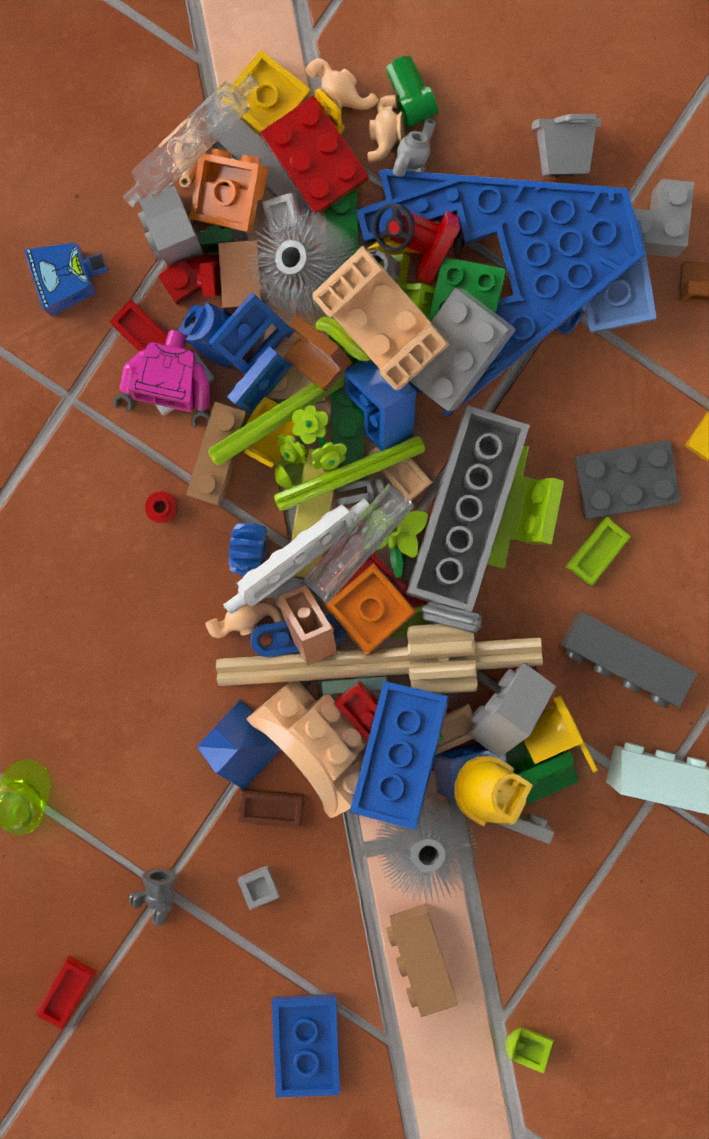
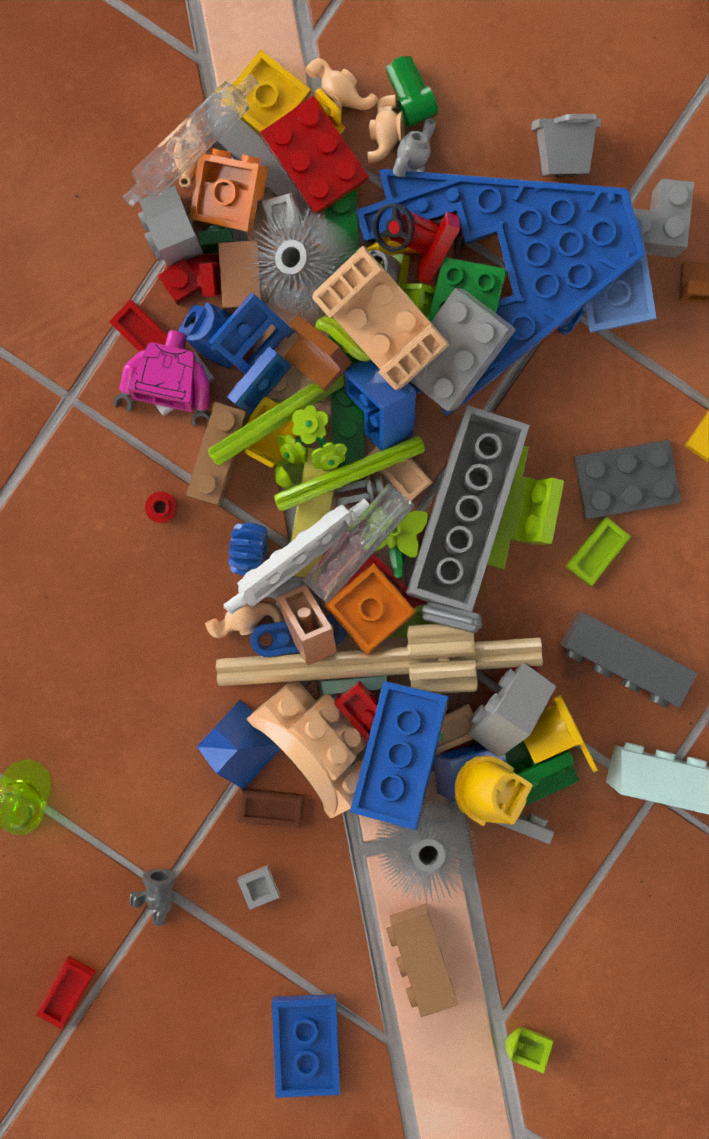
blue torso [24,243,108,316] -> none

